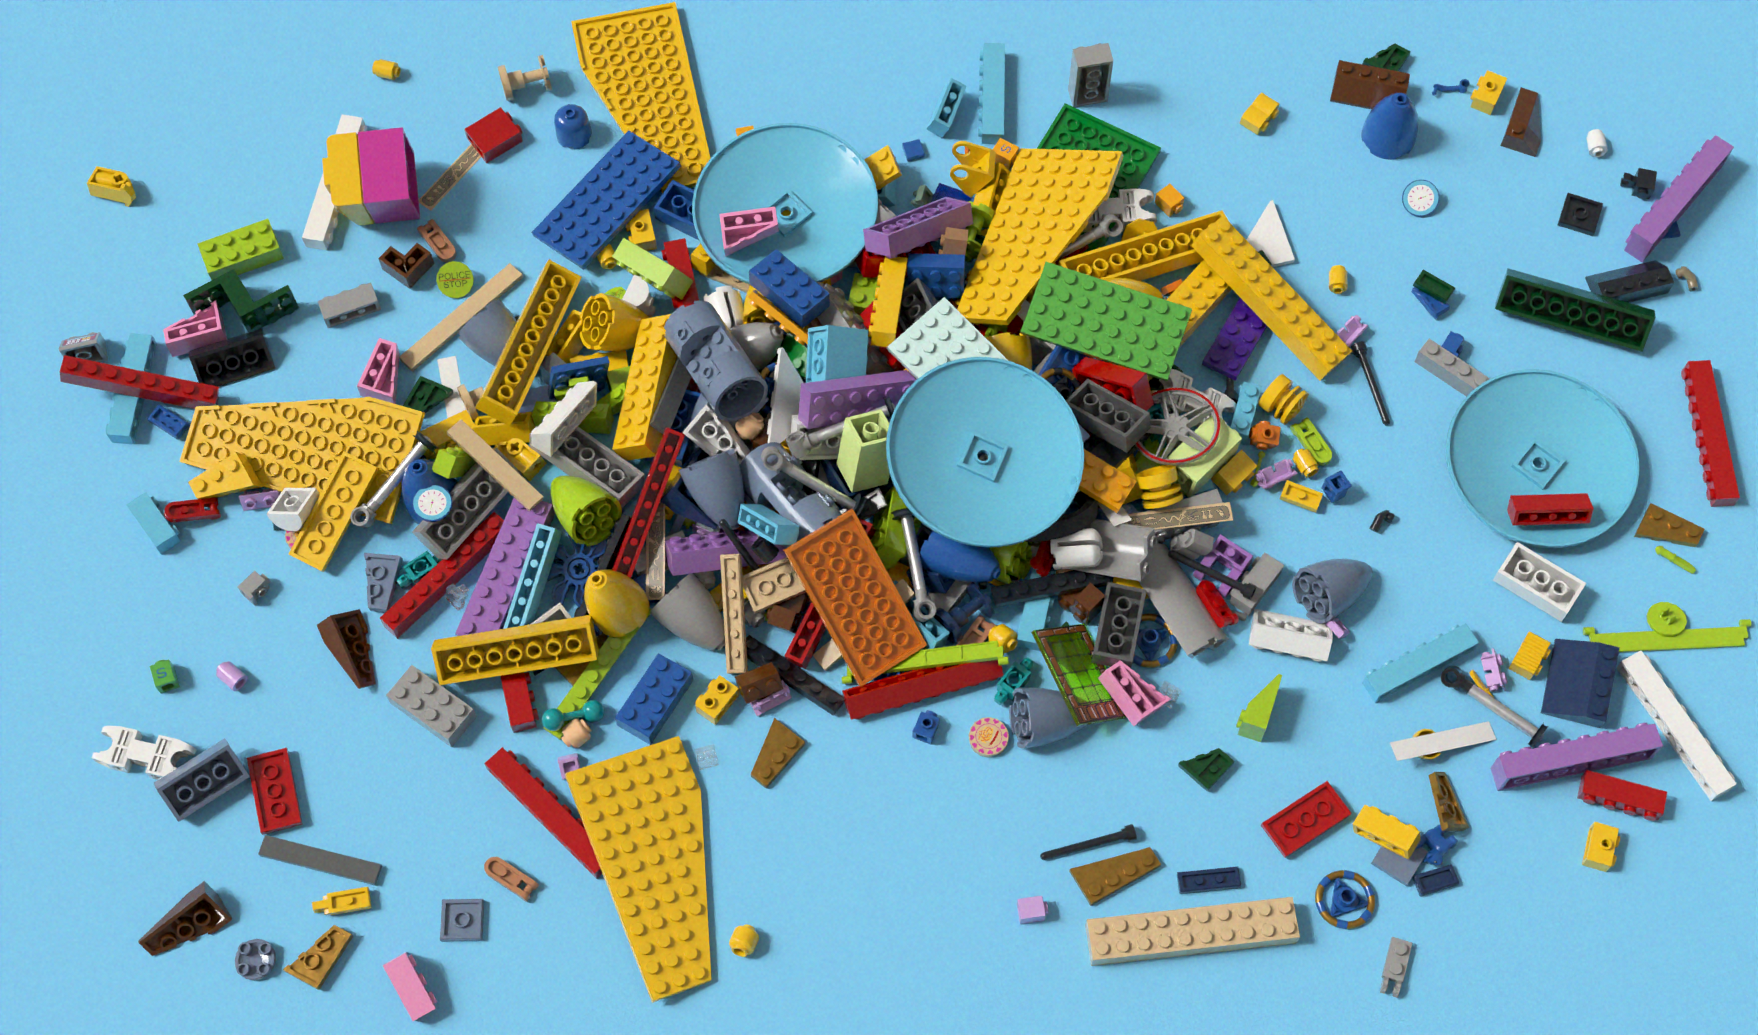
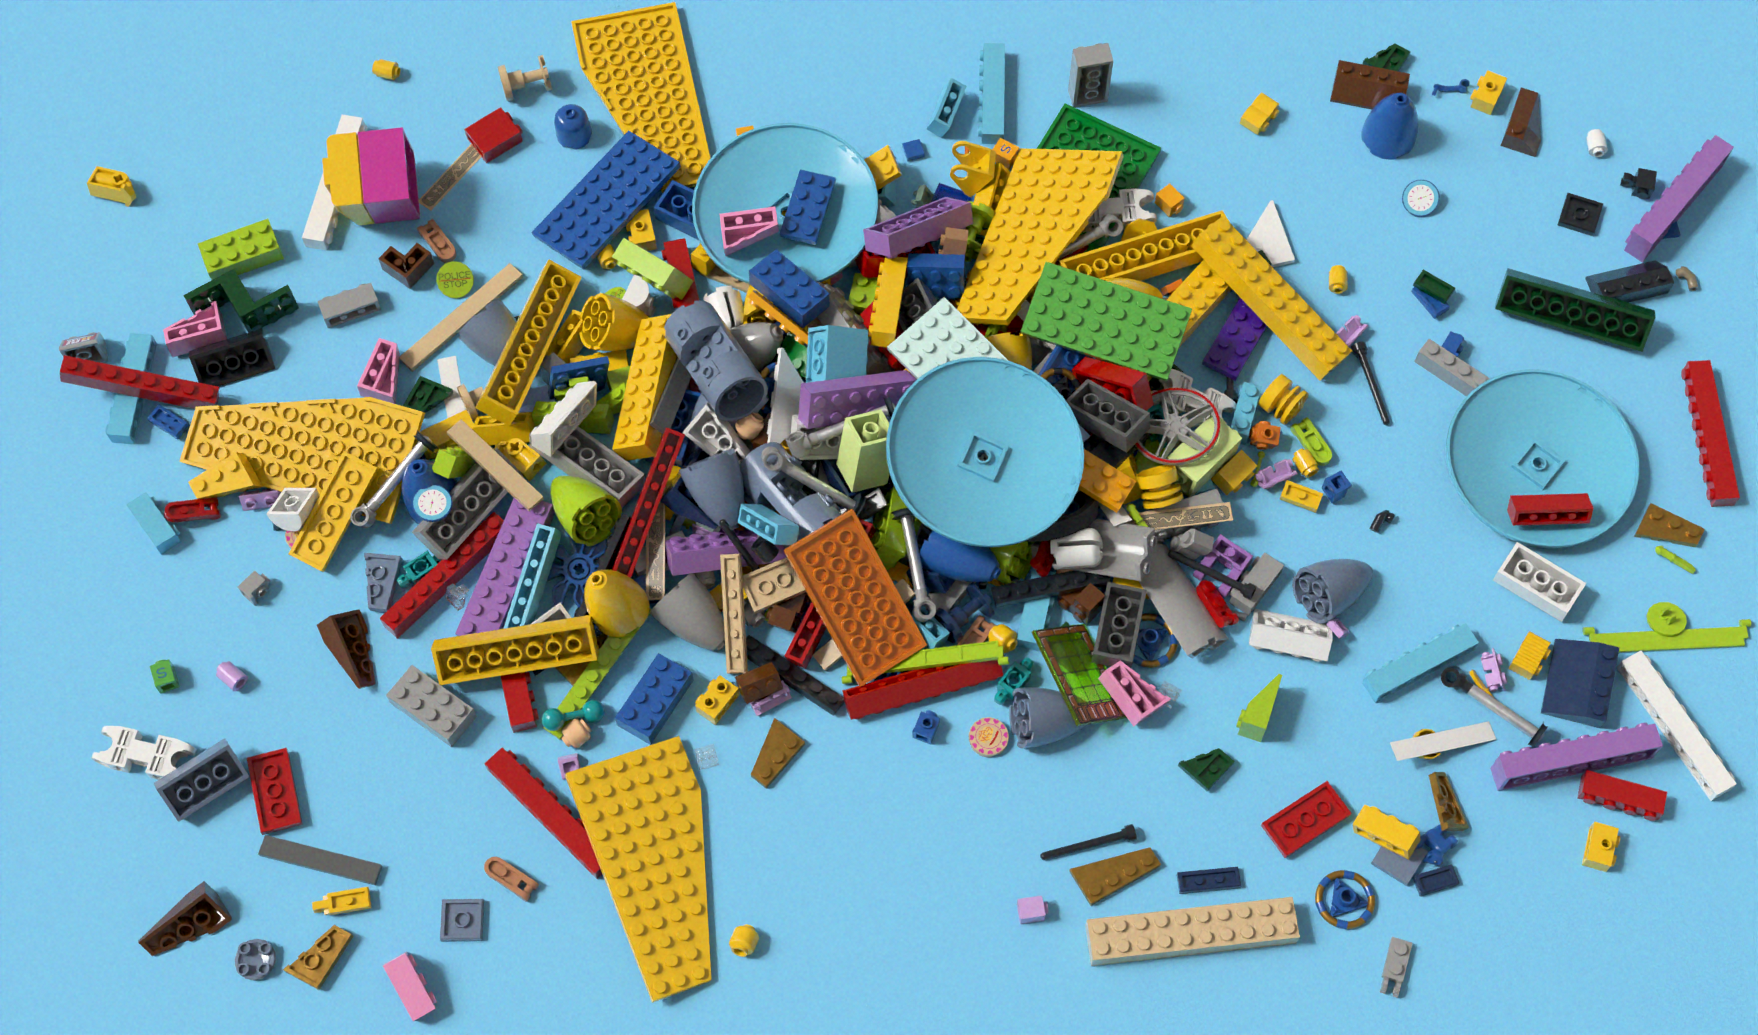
none -> blue plate [779,170,836,245]
none -> lime piece [1126,504,1148,527]

